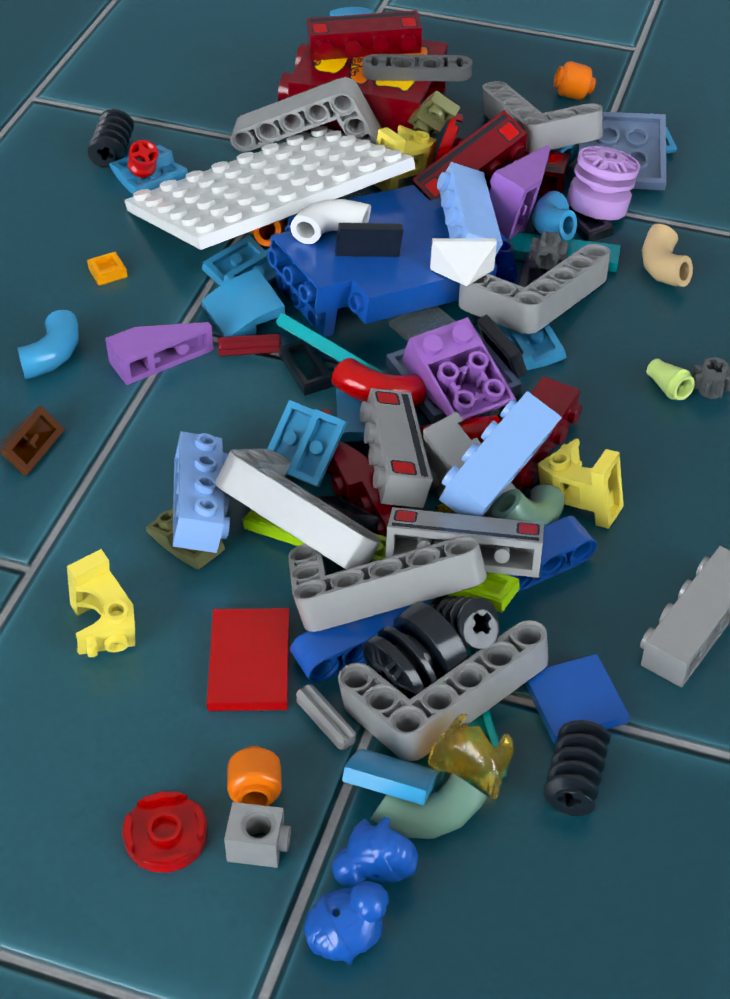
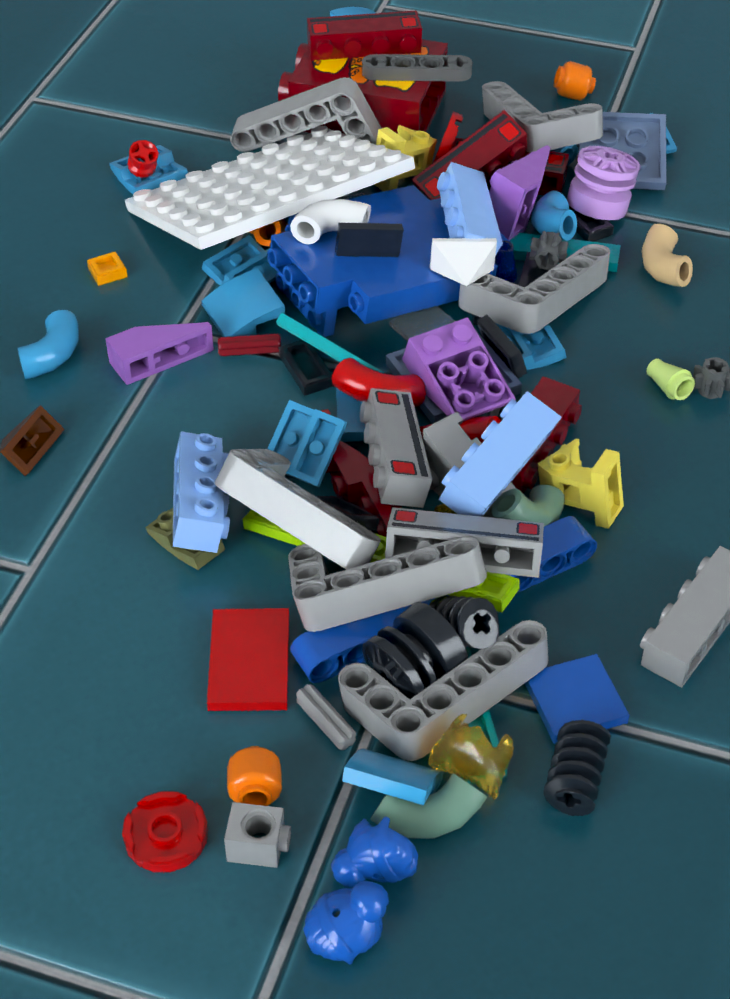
light yellow tile [67,549,135,657] -> none
black piece [88,109,134,168] -> none
olive slope [407,90,460,137] -> none

